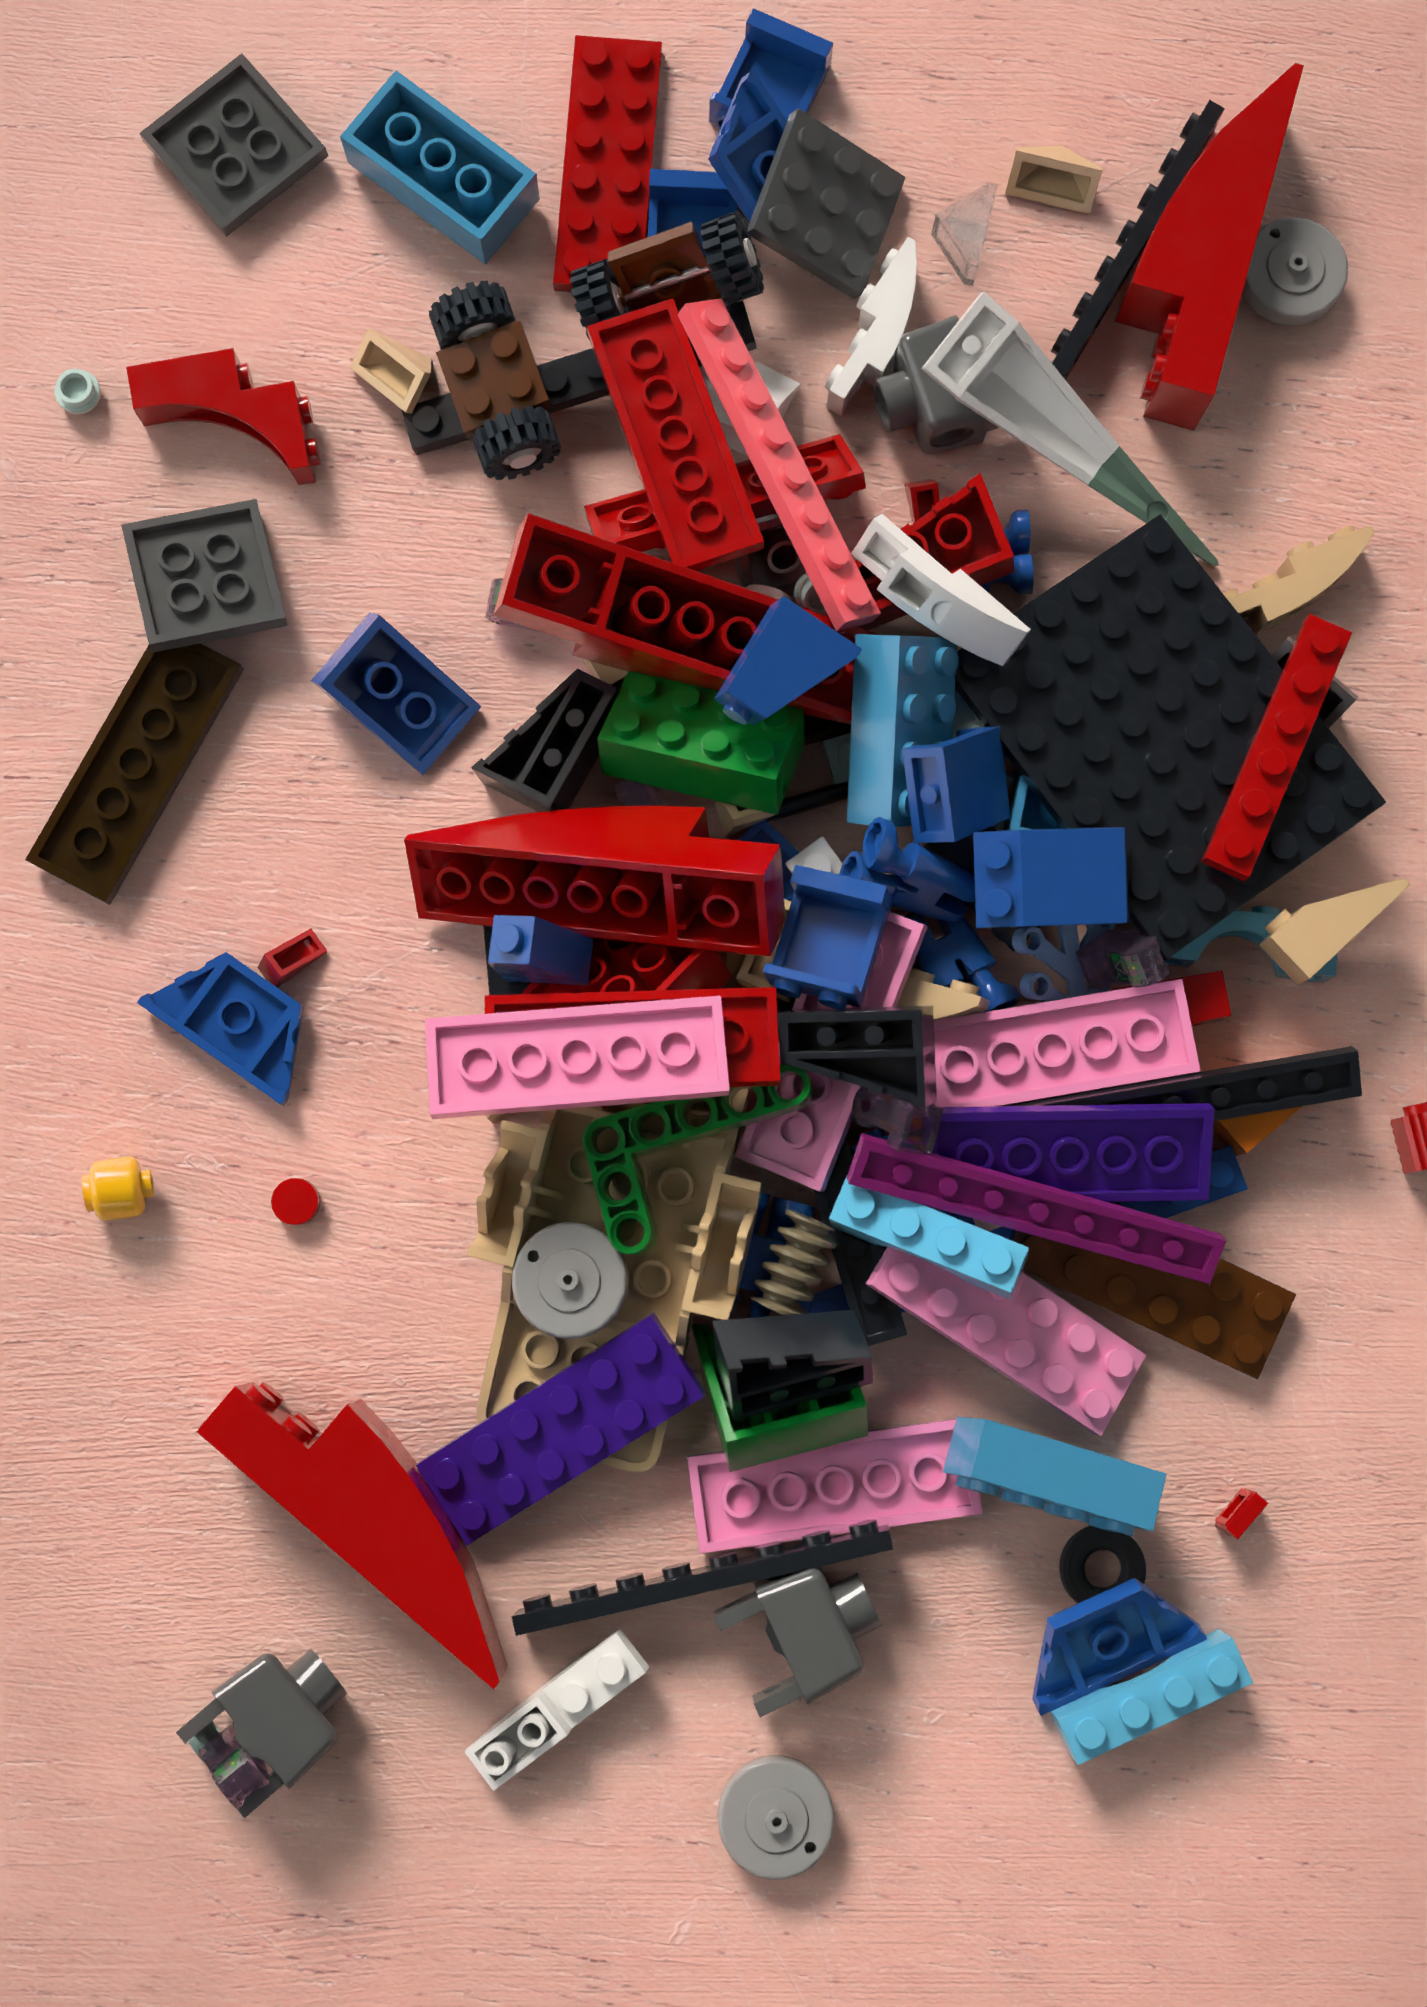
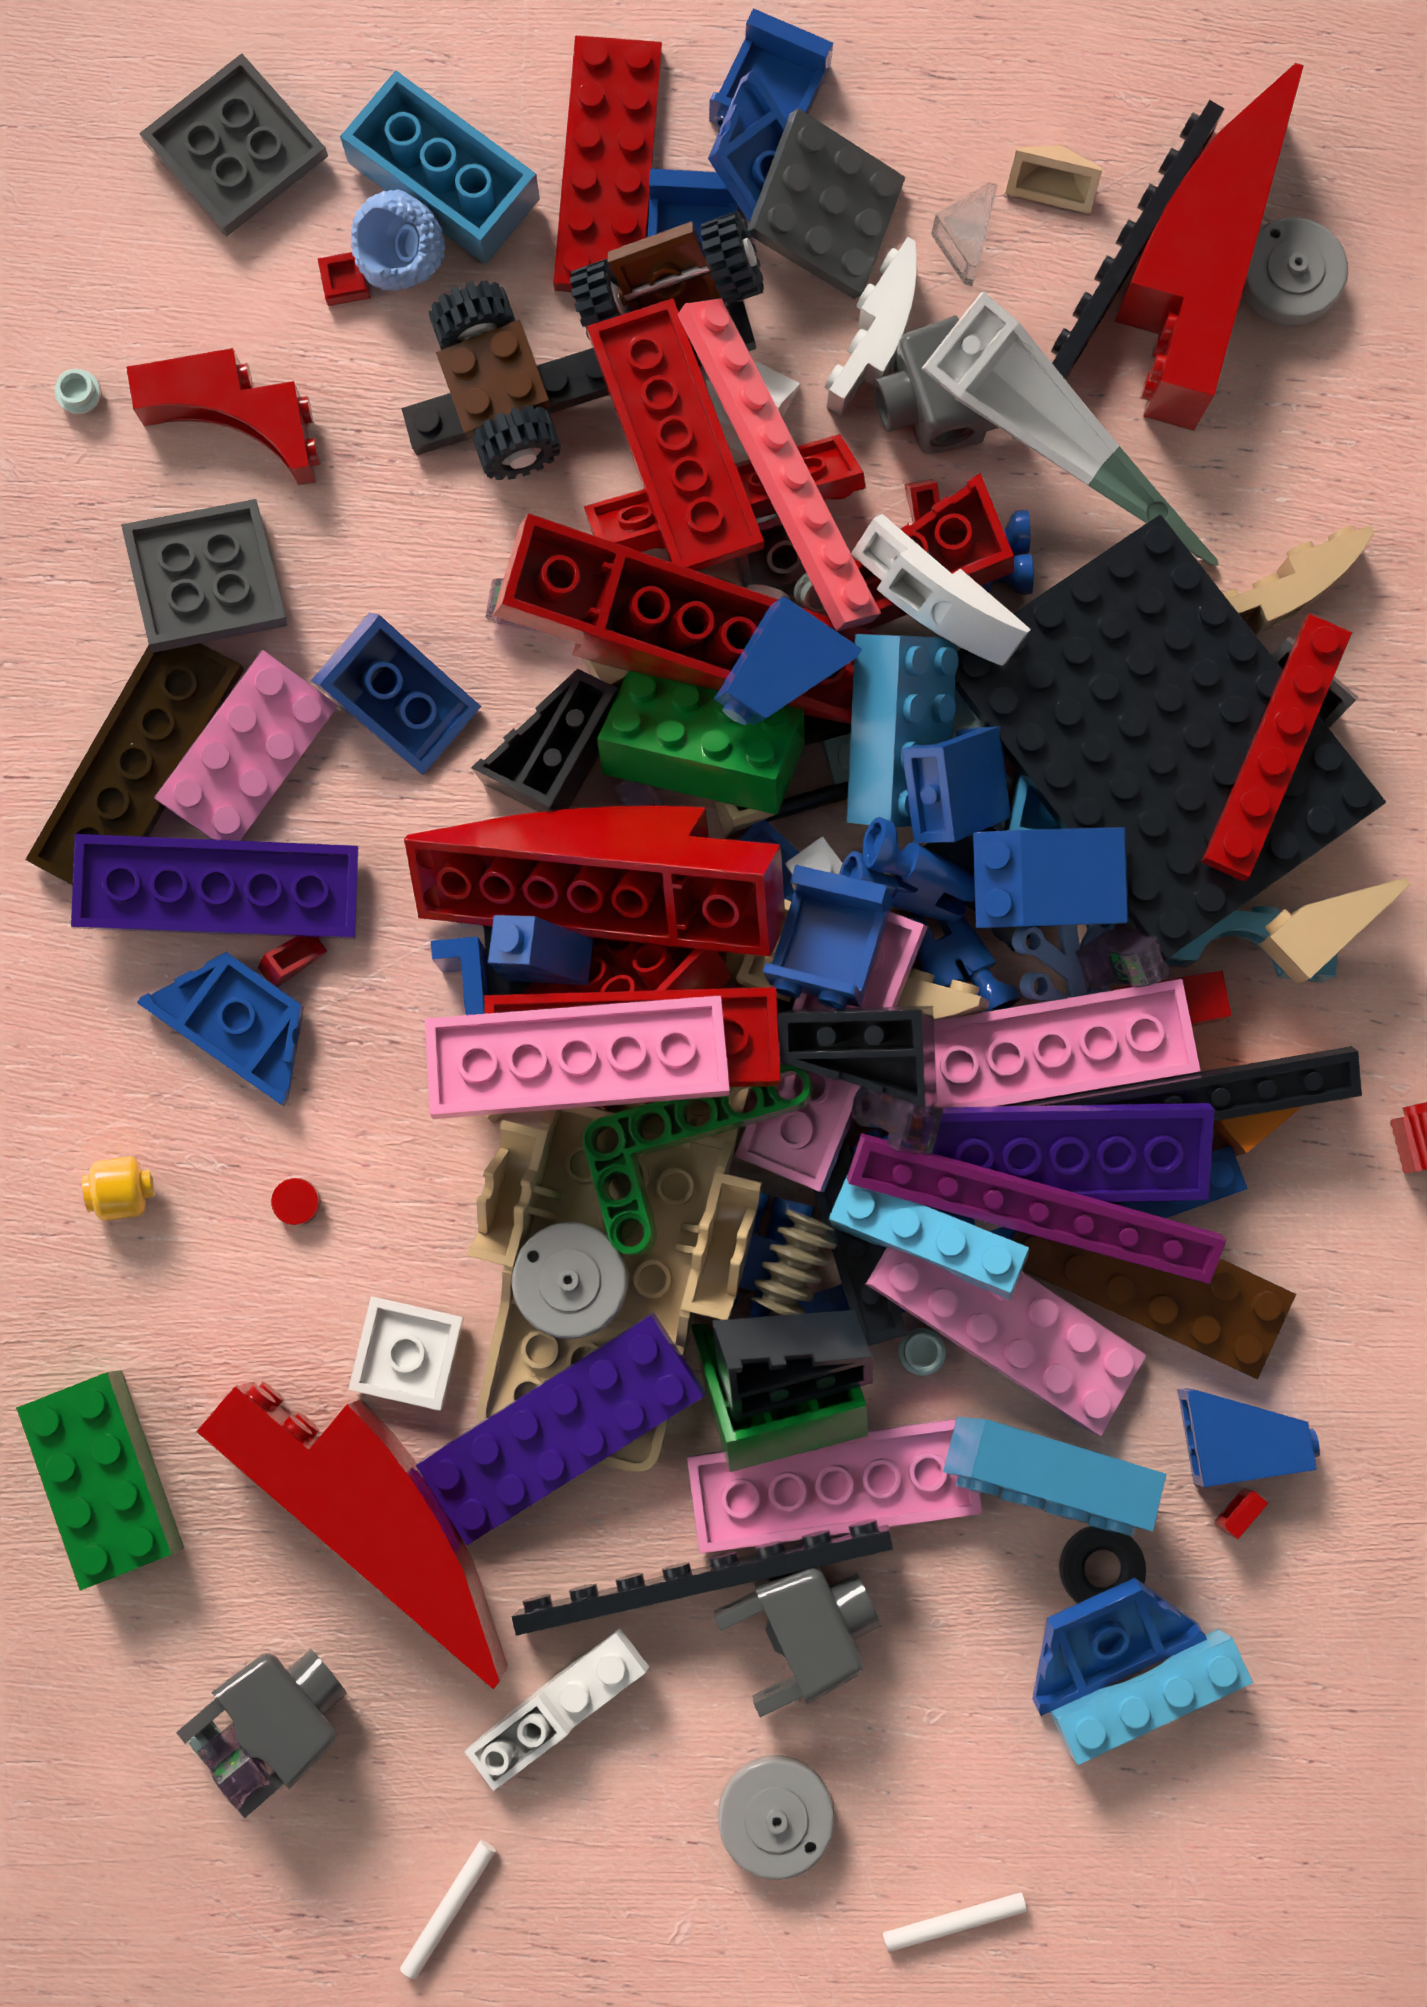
tan slope [350,328,431,414] -> none
none -> green brick [16,1370,184,1591]
none -> dark purple plate [71,834,359,939]
none -> bright pink plate [154,650,338,841]
none -> red tile [317,252,371,306]
none -> white plate [348,1296,464,1411]
none -> light blue hair [351,189,446,291]
none -> white bar [400,1840,496,1979]
none -> blue panel [430,936,489,1015]
none -> white bar [883,1892,1027,1953]
none -> light aqua plate [898,1328,946,1376]
none -> blue slope [1177,1388,1320,1487]

